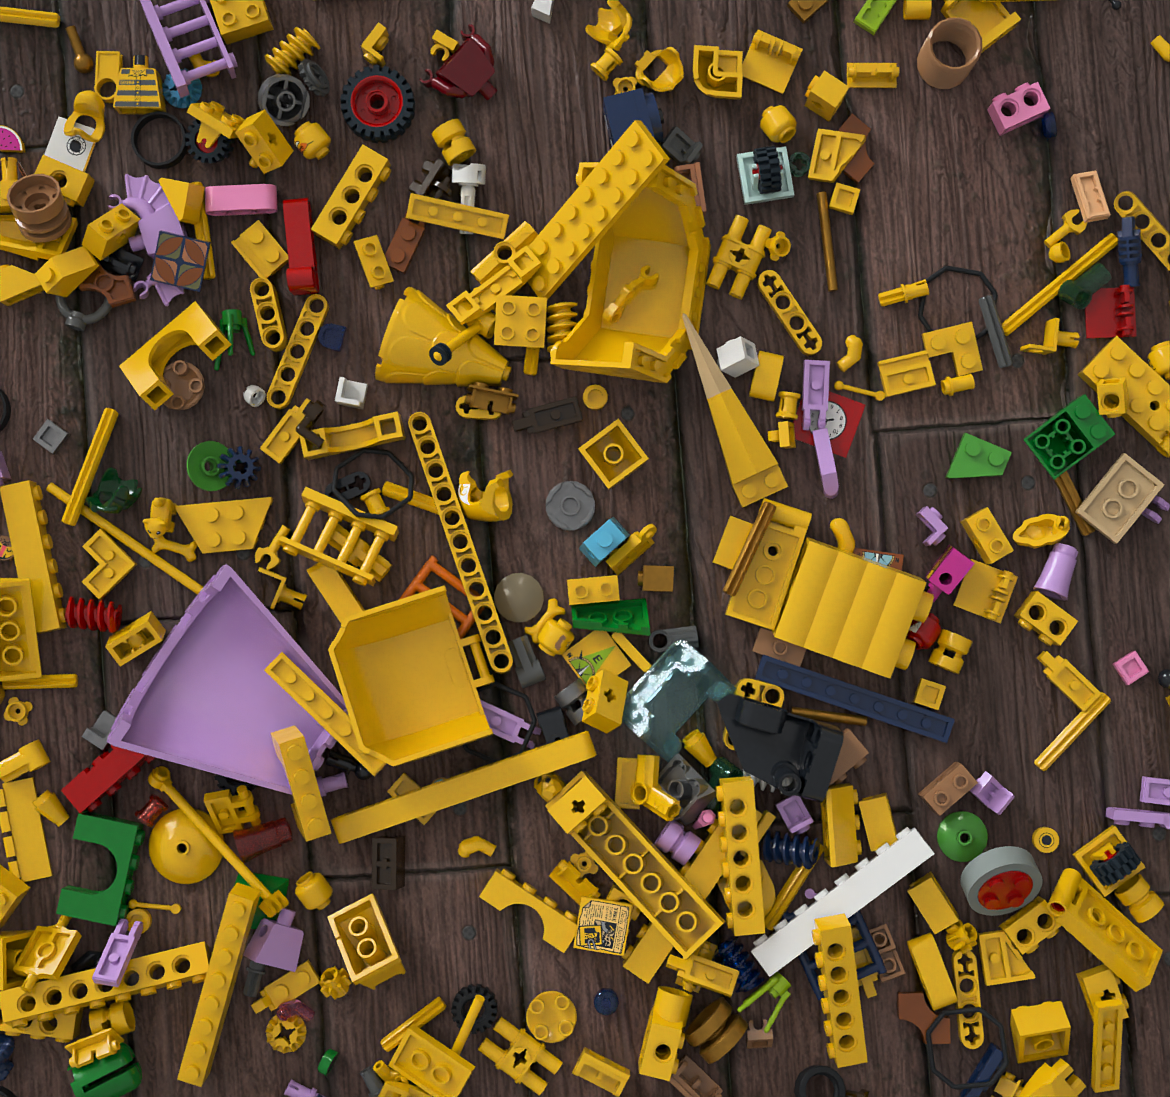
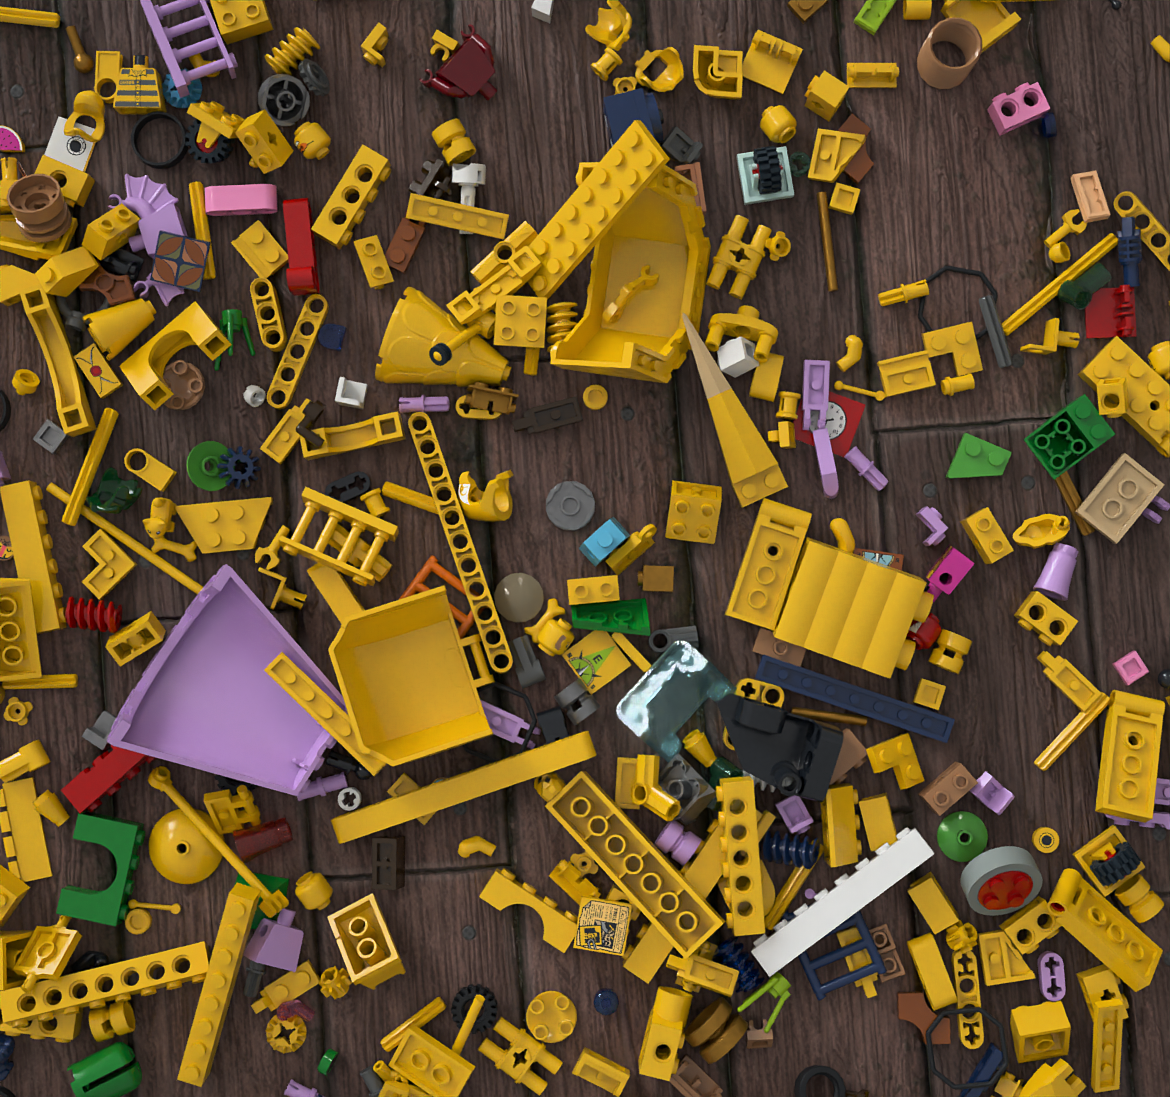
yellow hinge [65,1028,124,1069] -> none
lavender hinge [92,919,143,987] -> none
clear red bush [134,794,169,828] -> none
yellow slope [158,178,205,225] -> none
yellow arch [270,725,331,842] -> none
black piece [332,448,414,520] -> none
wheel [340,65,415,143] -> none
yellow brick [547,776,609,834] -> none
yellow brick [578,418,649,490] -> none
yellow brick [582,669,629,734] -> none
bright pink bar [692,809,716,830] -> none
yellow tile [712,516,753,570] -> none
pearl gold axle [723,502,776,596] -> none
yellow beam [757,270,822,356] -> none
yellow brick [812,913,868,1068] -> none
yellow hinge [953,559,1018,624] -> none
none -> yellow tile [12,369,40,396]
none -> yellow arch [19,284,97,437]
none -> yellow tile [73,343,123,399]
none -> yellow cone [82,298,156,360]
none -> yellow piece [124,448,177,492]
none -> white bush [338,787,362,811]
none -> lavender axle [399,395,450,414]
none -> yellow bracket [665,480,722,544]
none -> yellow connector [705,305,778,362]
none -> lavender axle [844,446,888,491]
none -> yellow plate [866,733,925,790]
none -> lavender beam [1038,951,1066,1001]
none -> yellow hinge [1095,690,1165,823]

